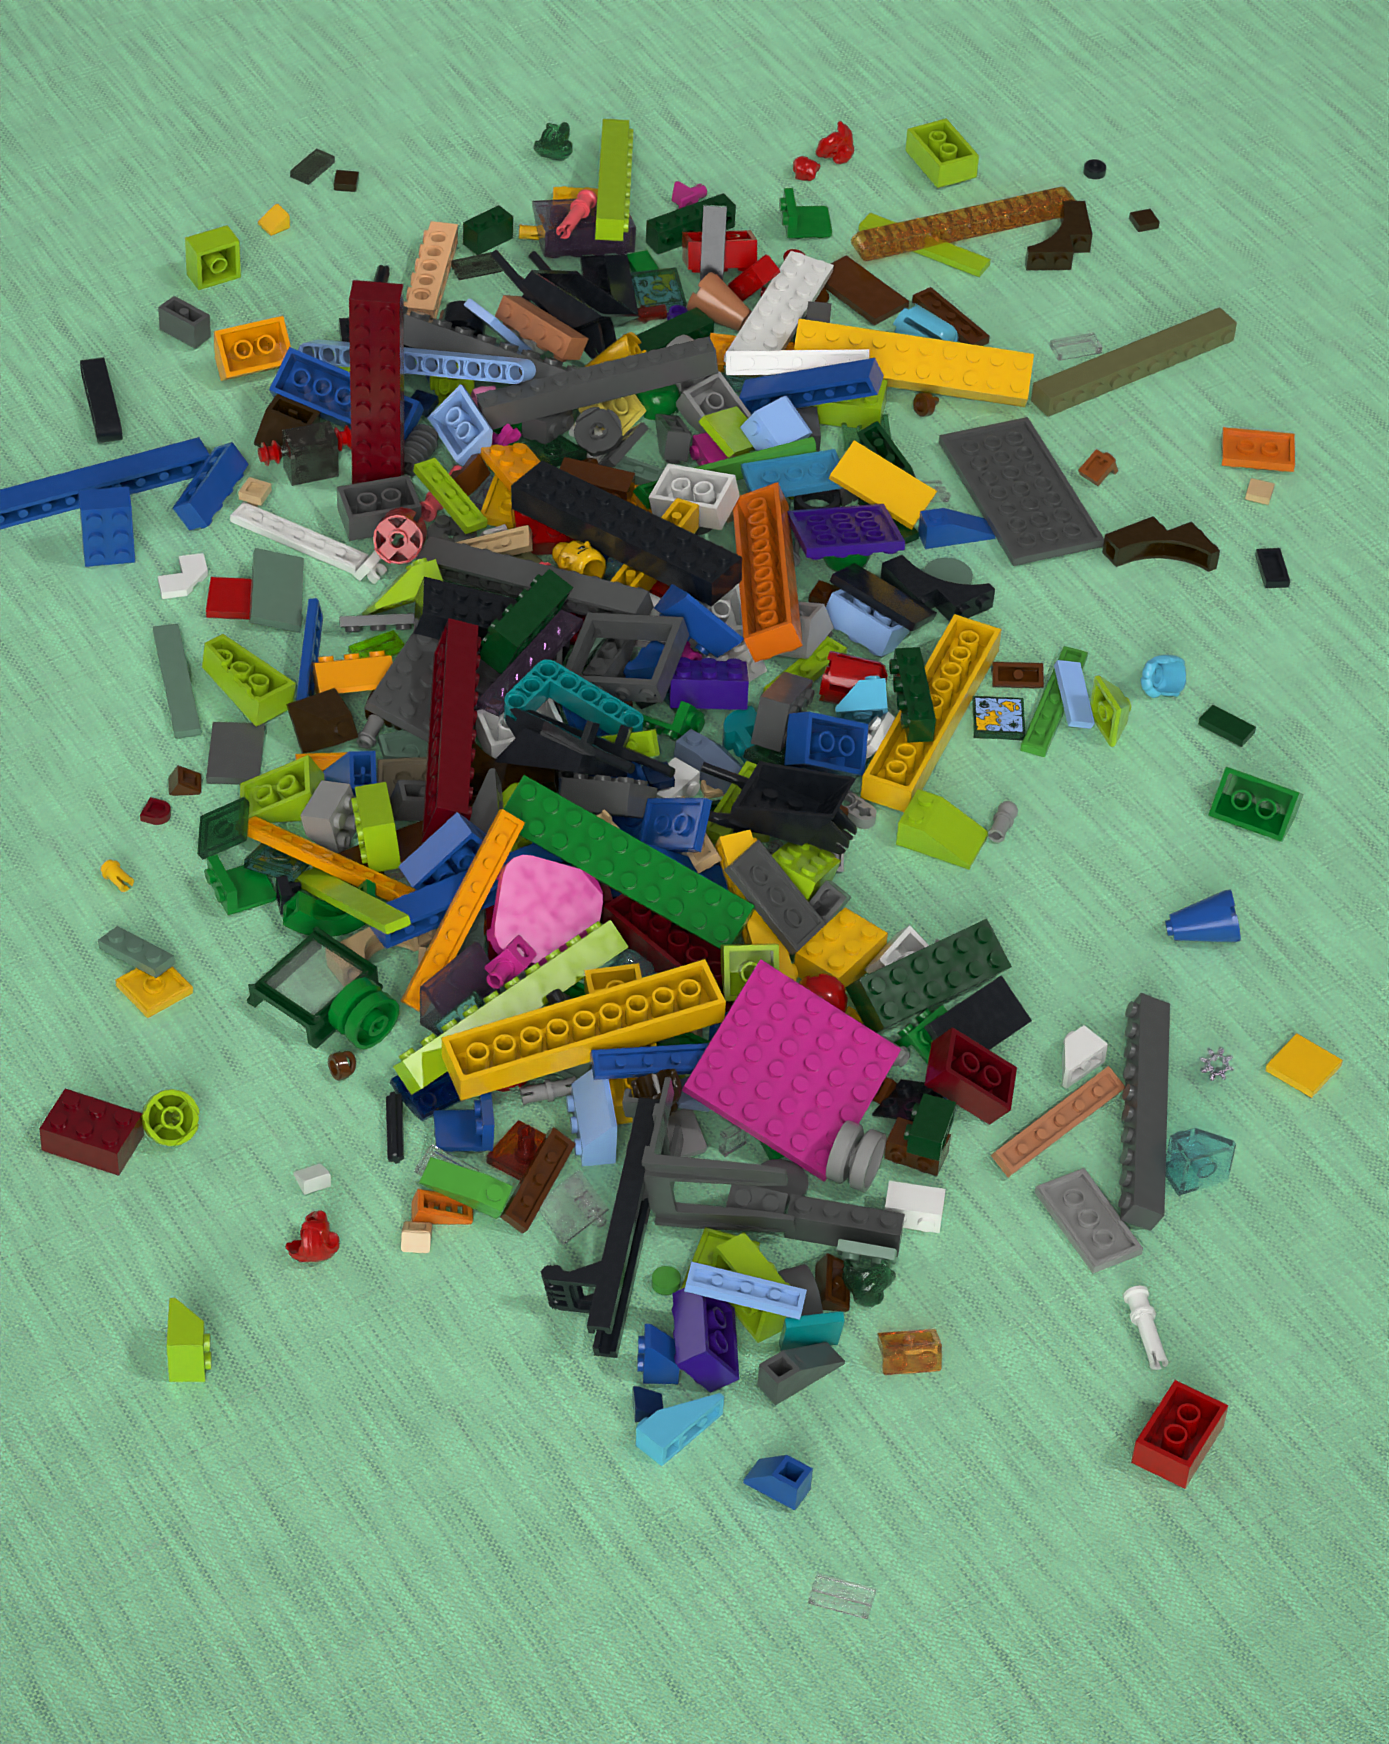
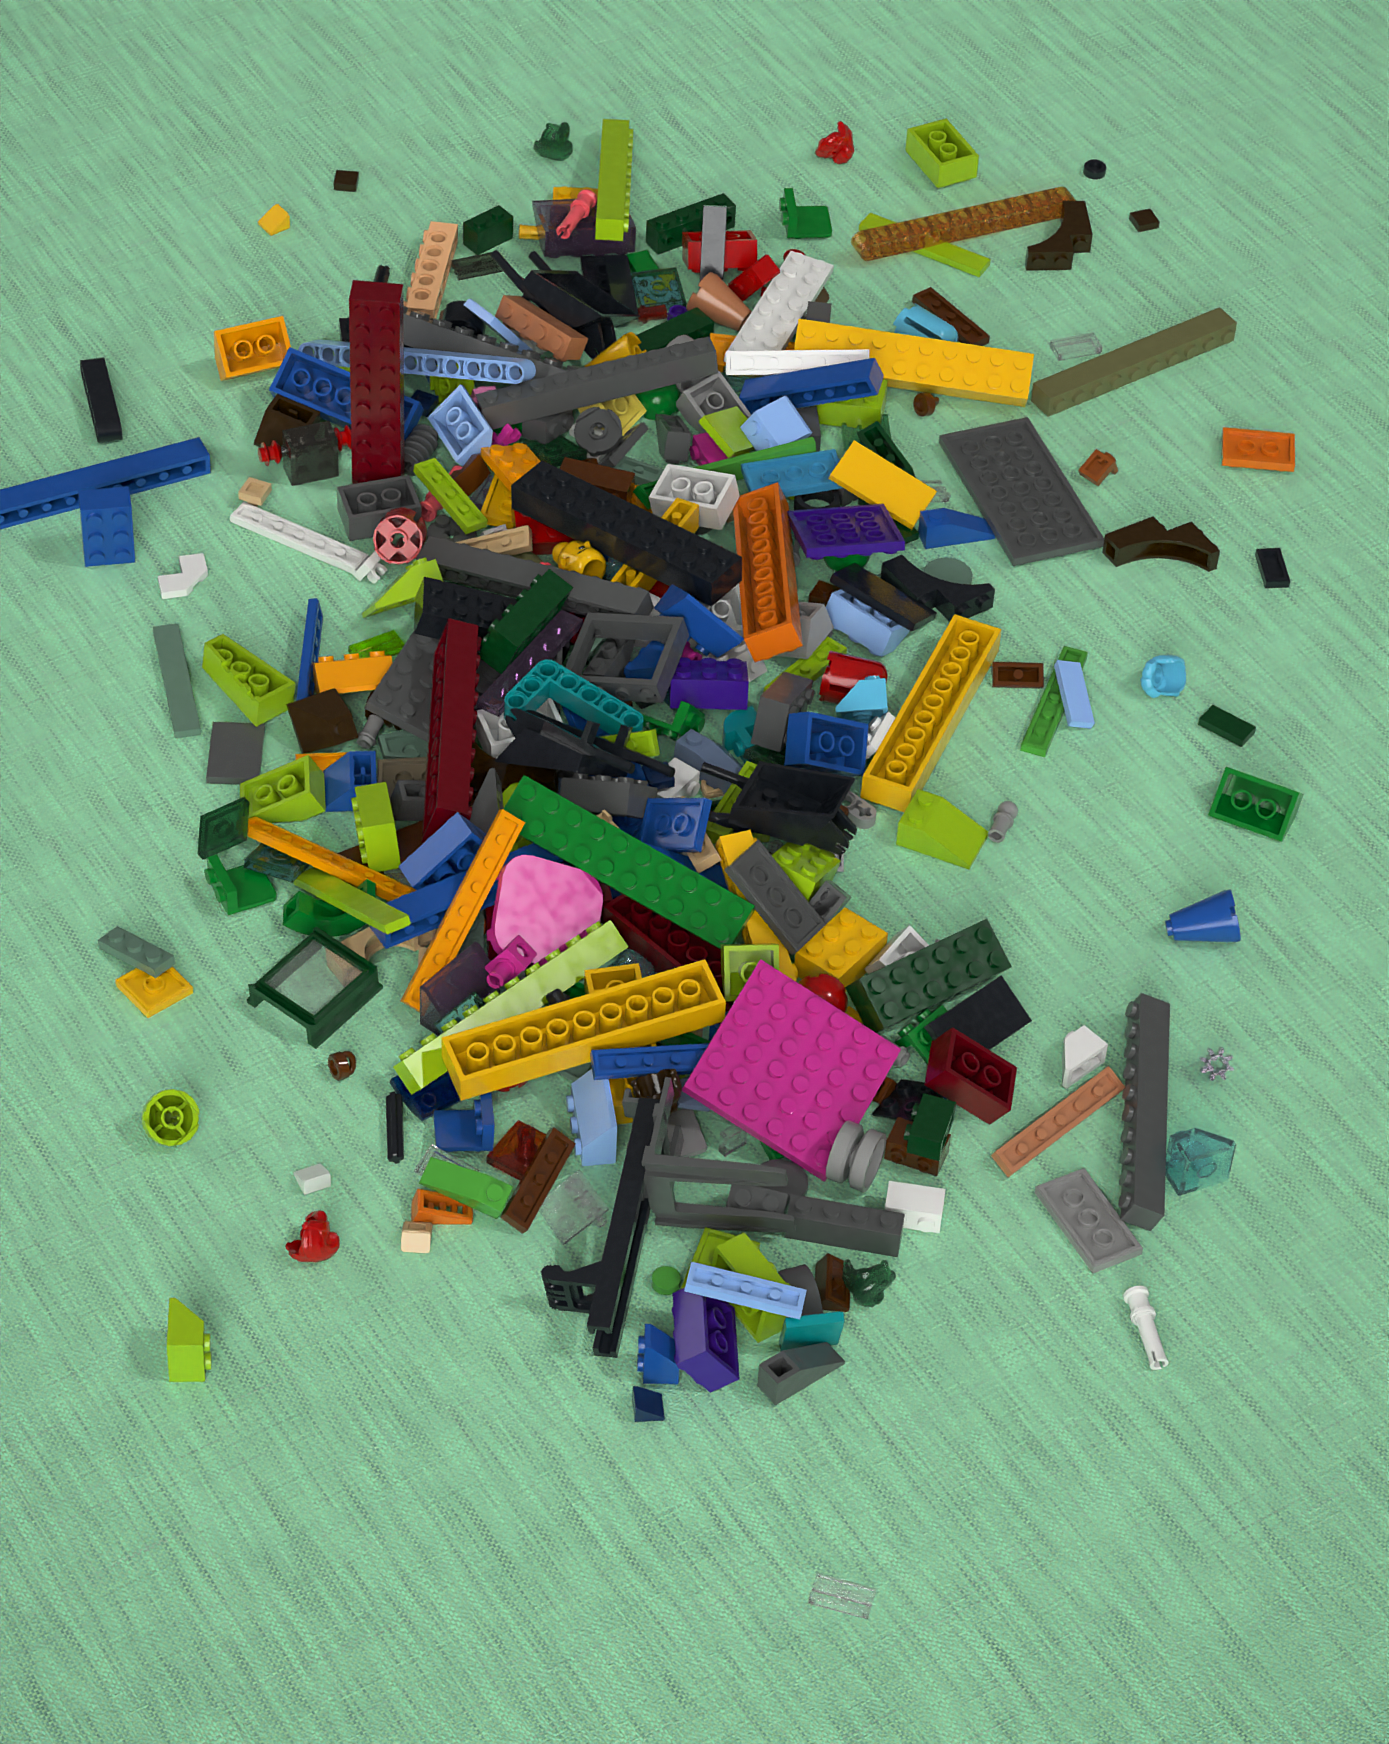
dark red brick [39,1088,144,1176] -> none
yellow pin [101,859,134,892] -> none
dark red tile [140,797,171,825] -> none
dark grey brick [158,296,211,348] -> none
reddish brown slope [169,765,201,796] -> none
blue brick [173,442,249,531] -> none
lime brick [185,225,241,290] -> none
red tile [206,577,252,620] -> none
sand green tile [249,548,304,632] -> none
black tile [276,876,301,915] -> none
clear smoke tile [290,148,335,185] -> none
light grey slope [300,780,356,853] -> none
green wheel [328,977,399,1050] -> none
dark grey plate [339,613,414,632] -> none
light grey pin [520,1076,576,1105] -> none
medium azure slope [636,1393,724,1466] -> none
dark pink bracket [672,181,707,209] -> none
blue slope [743,1455,813,1510] -> none
red arm [793,156,821,181] -> none
reddish brown tile [824,255,909,325] -> none
sand green plate [837,1239,897,1268] -> none
clear orange bracket [878,1329,942,1375] -> none
dark green brick [889,647,936,743] -> none
tile [972,696,1025,740] -> none
lime slope [1090,675,1131,747] -> none
red brick [1131,1380,1229,1489] -> none
tan tile [1245,478,1275,505] -> none
yellow tile [1265,1033,1343,1098] -> none

